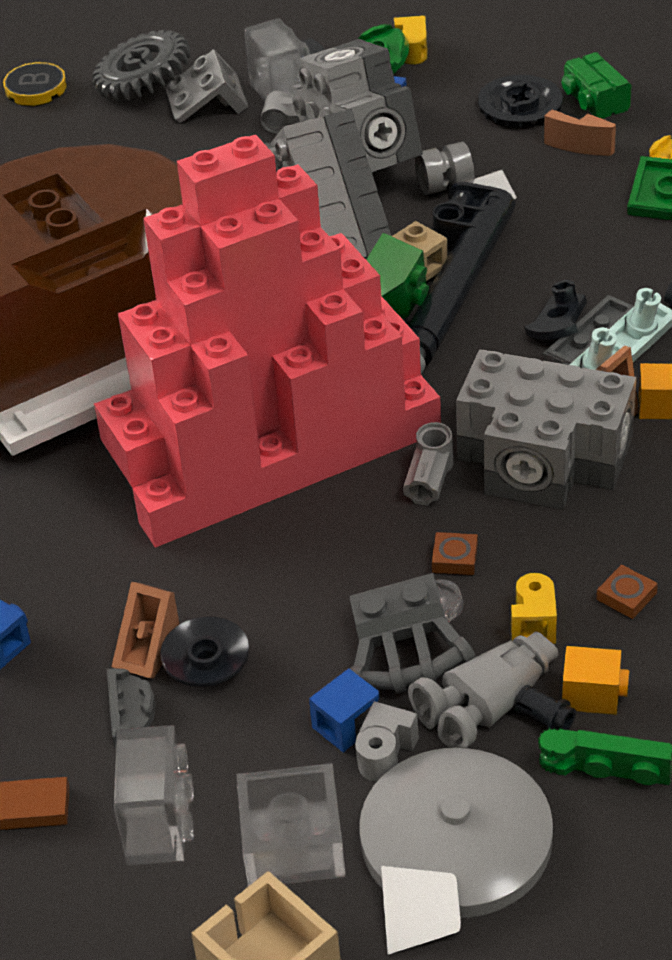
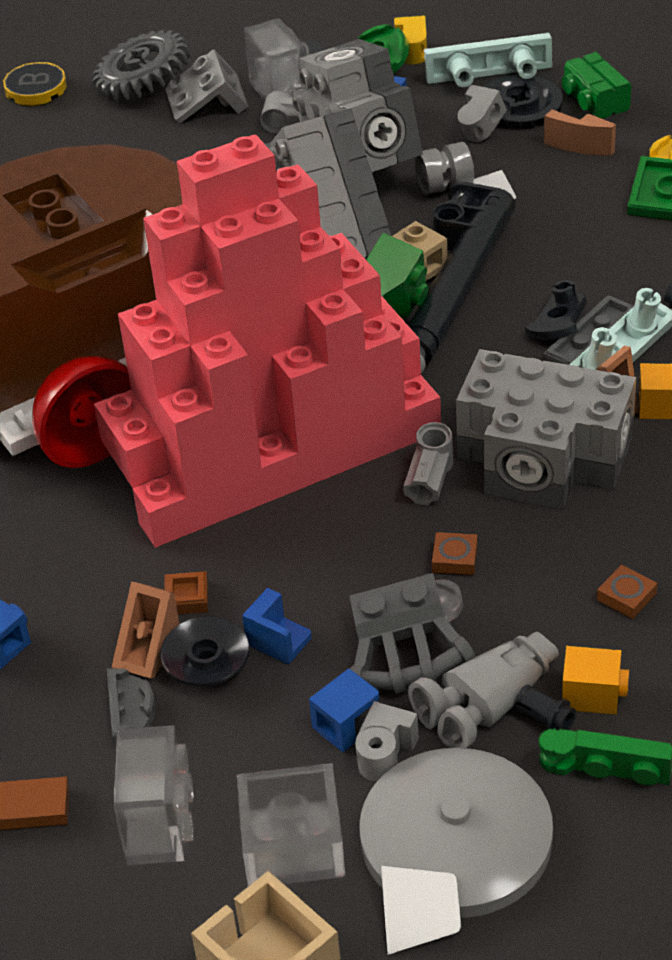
yellow leg [511,573,557,644] -> none
none -> red piece [32,356,131,468]
none -> dark orange tile [164,571,208,615]
none -> blue panel [242,587,312,665]
none -> light aqua plate [424,33,552,87]
none -> light grey leg [458,85,506,142]

